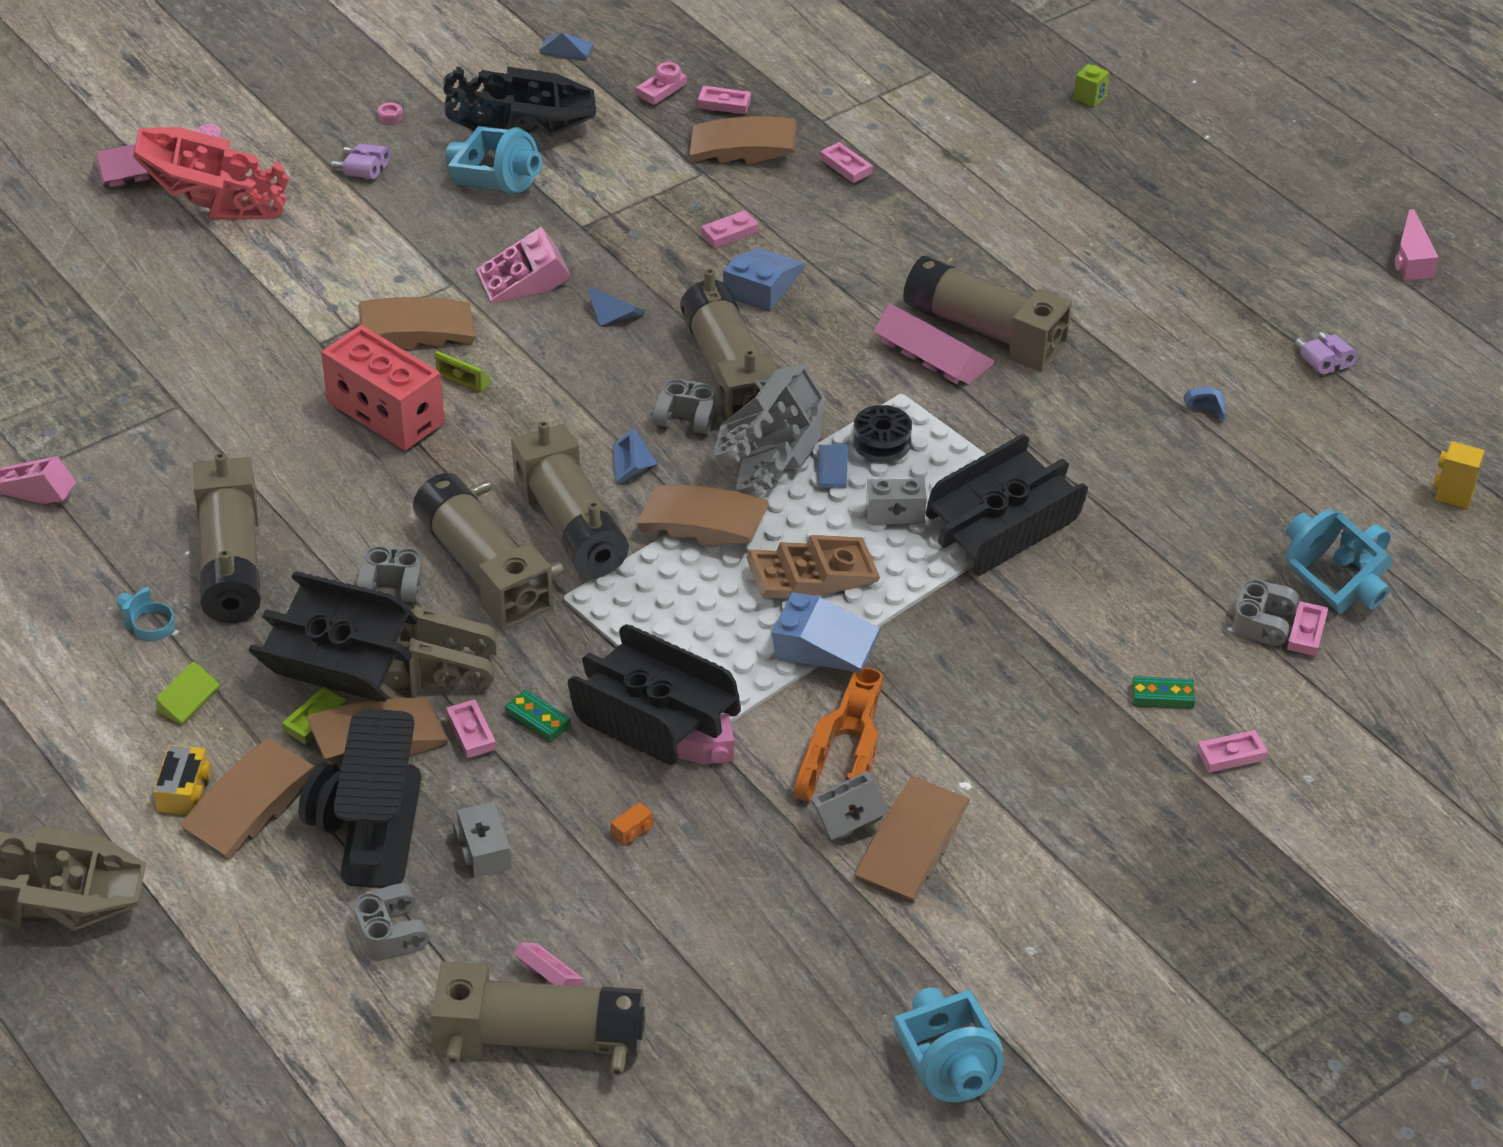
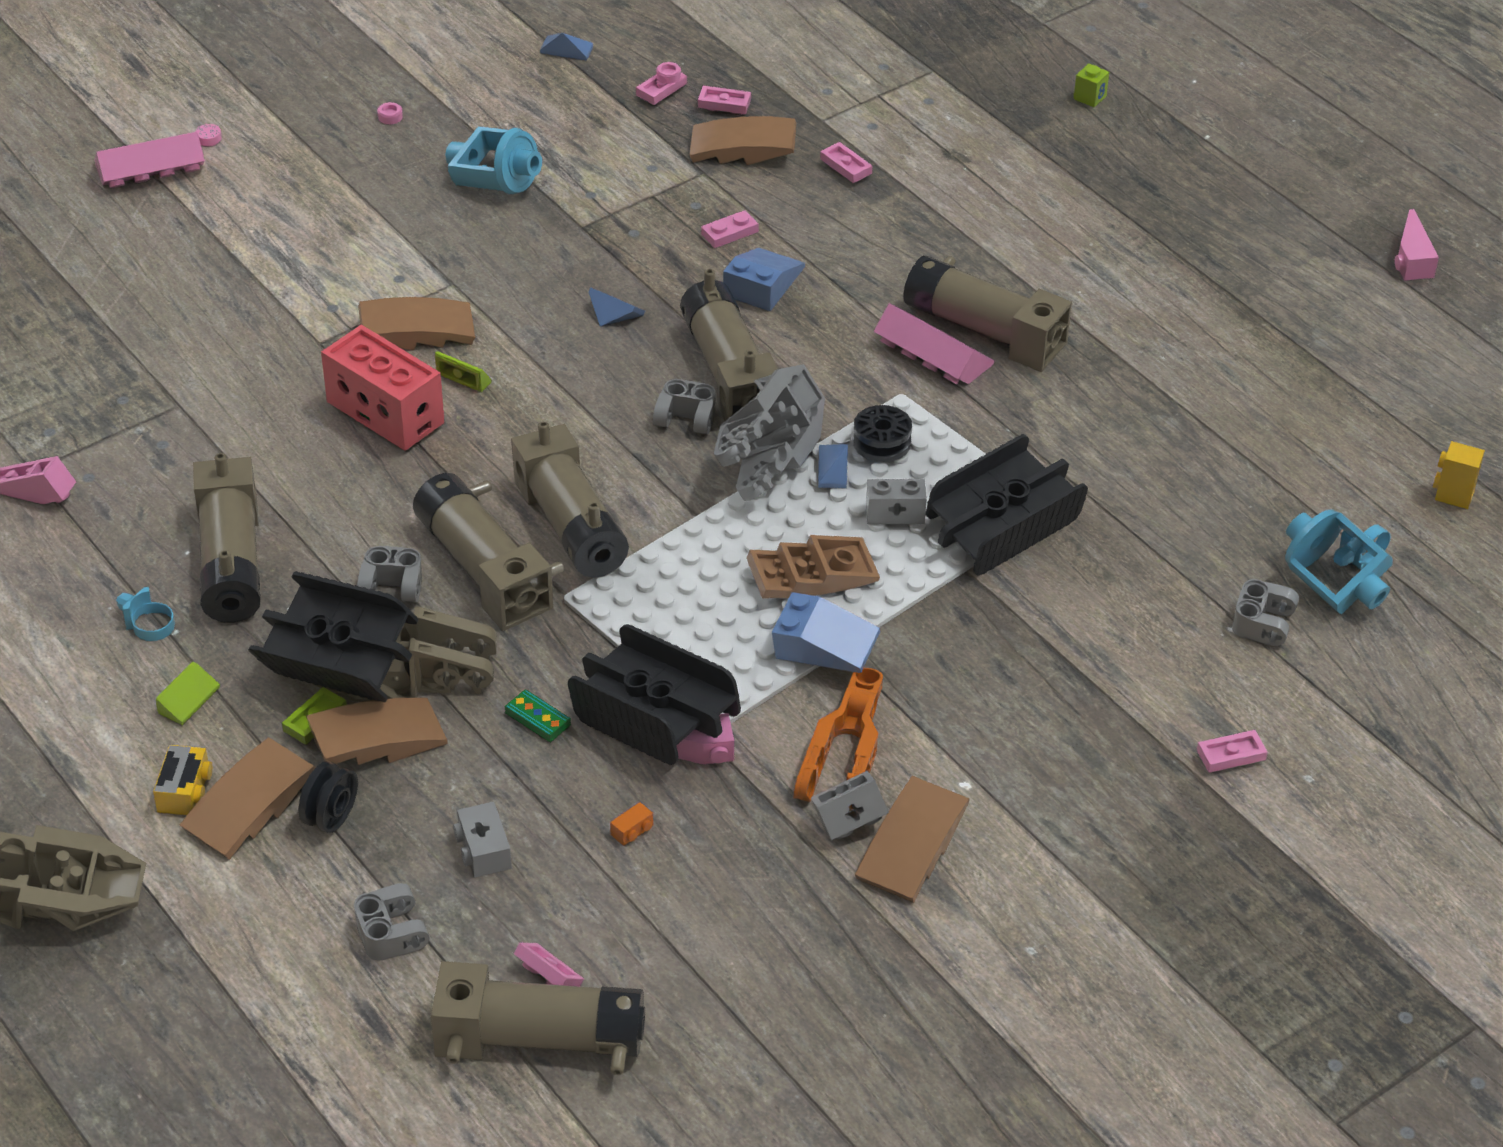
coral connector [133,127,289,219] -> none
lavender piece [331,143,391,179] -> none
black piece [334,709,421,888] -> none
black connector [443,66,596,137] -> none
bright pink plate [446,699,496,758] -> none
bright pink slope [476,227,571,303] -> none
medium blue slope [613,429,658,485] -> none
medium nougat slope [637,485,769,546] -> none
medium azure piece [894,988,1004,1102] -> none
green tile [1132,676,1195,708] -> none
medium blue hair [1183,387,1226,422] -> none
bright pink plate [1287,601,1328,657] -> none
lavender piece [1295,331,1358,374] -> none

